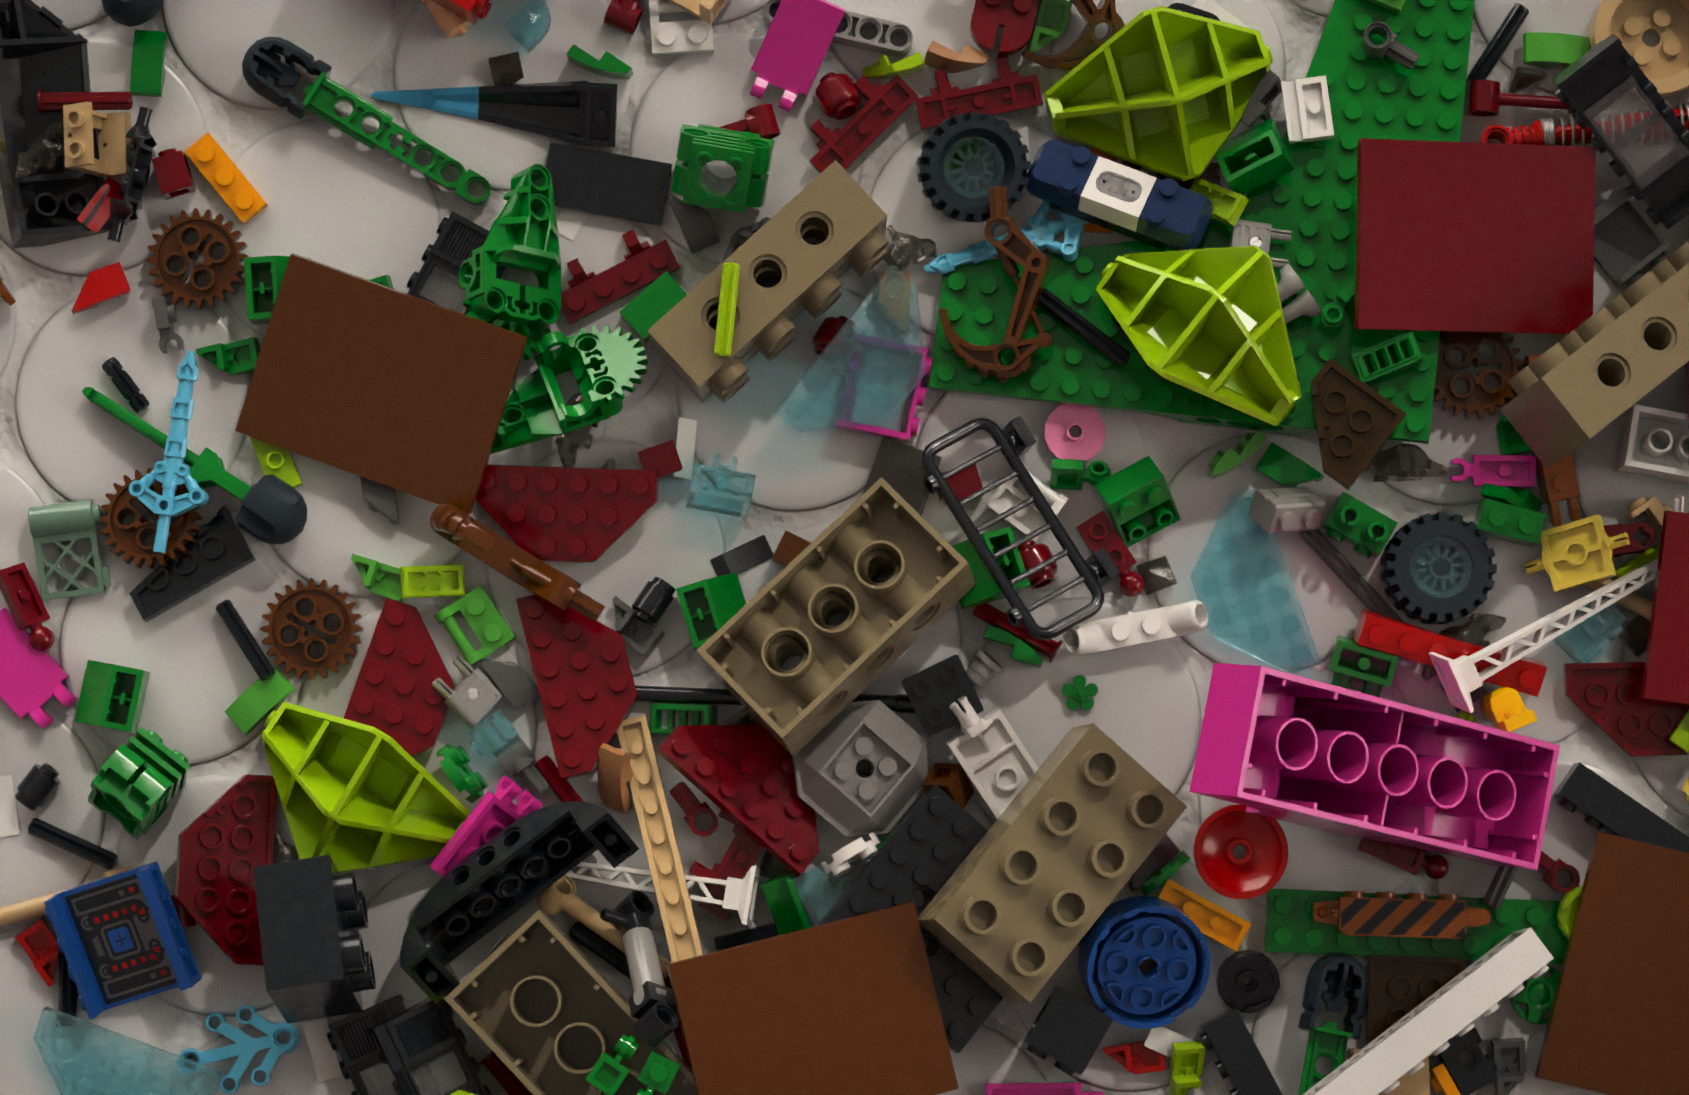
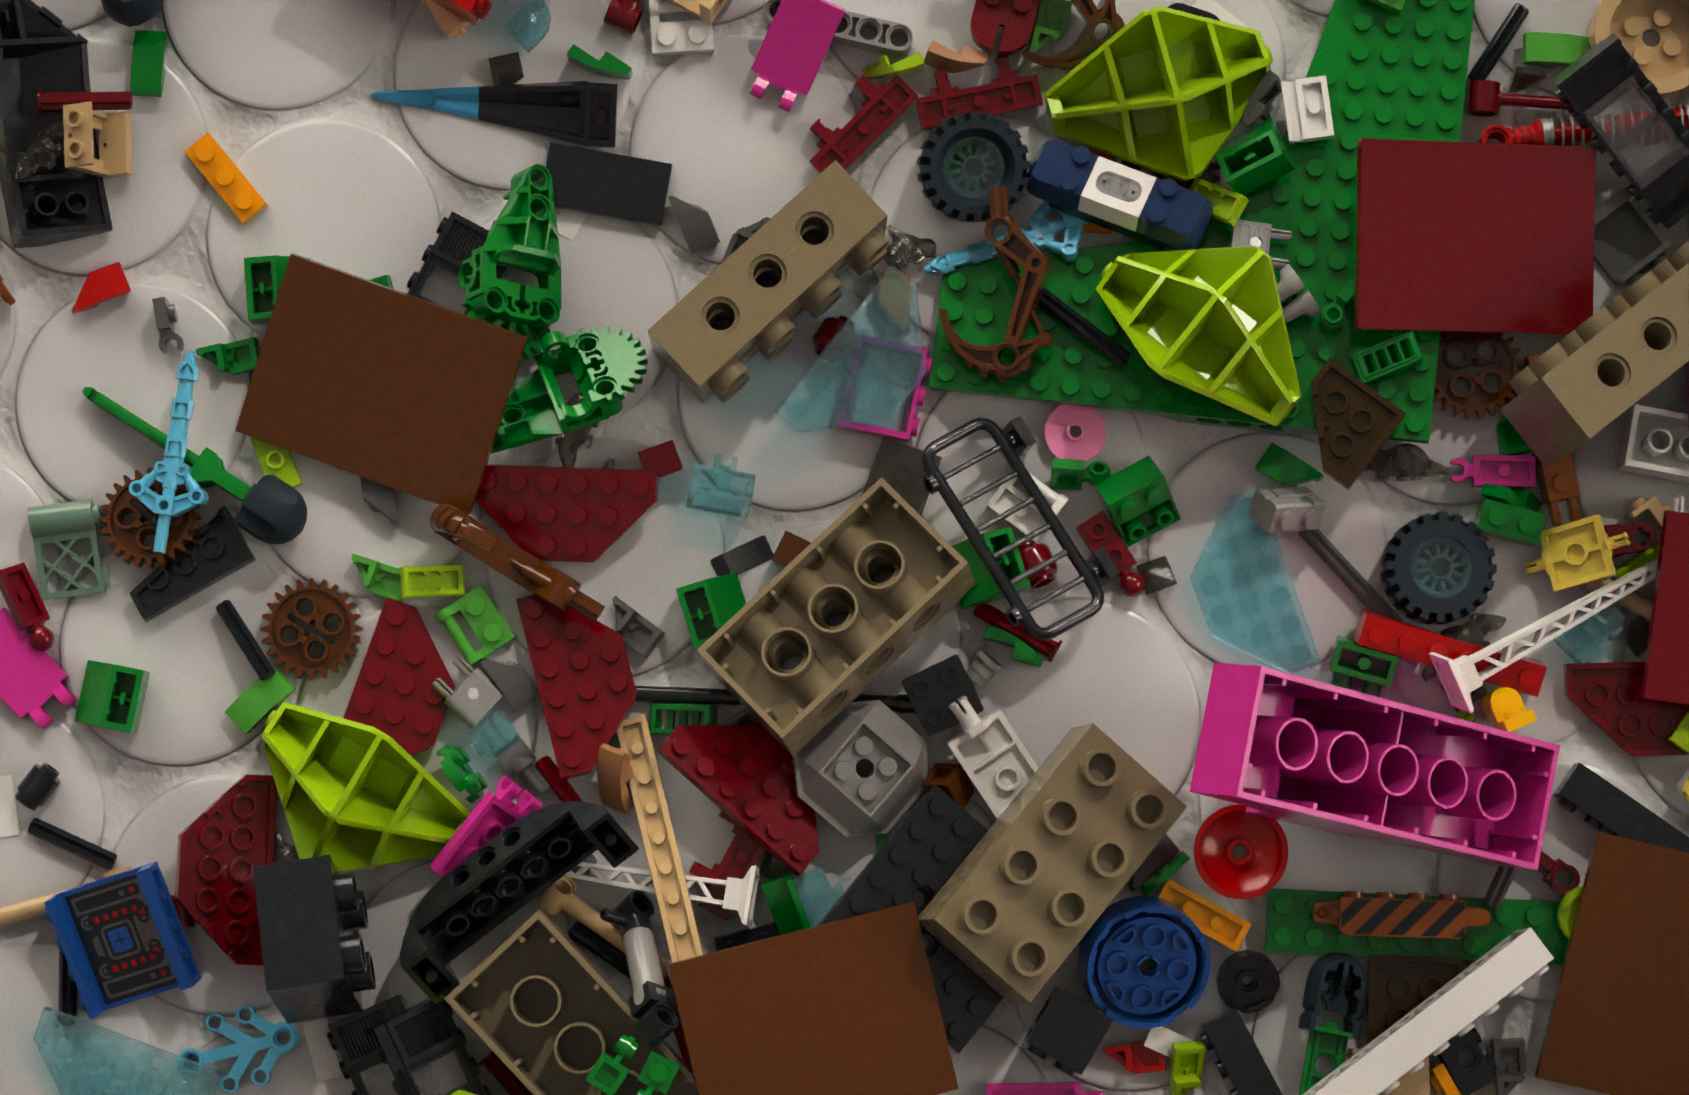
red slope [15,918,59,987] -> none
red sticker [77,177,124,233] -> none
green piece [88,726,190,840] -> none
black axle [102,357,150,413] -> none
black plate [107,107,157,243] -> none
reddish brown gear [146,208,249,310] -> none
dark red brick [152,148,197,200] -> none
green piece [242,37,491,205] -> none
dark red hinge [561,229,680,325] -> none
green piece [619,271,687,344] -> none
black brick [631,576,676,625] -> none
dark red axle [670,781,718,837] -> none
green piece [671,124,775,213] -> none
white sticker [673,417,697,480] -> none
lime axle [714,262,740,357] -> none
dark red axle [719,103,781,139] -> none
dark red head [815,72,861,120] -> none
white plate [821,832,881,880] -> none
dark red brick [937,464,983,501] -> none
green plant [1062,675,1098,710] -> none
white plate [1063,600,1208,656] -> none
bright green slope [1208,430,1267,479] -> none
green brick [1321,492,1398,559] -> none
dark red plate [1357,838,1449,880] -> none
dark grey axle [1362,21,1420,70] -> none
green wheel [1510,966,1560,1024] -> none

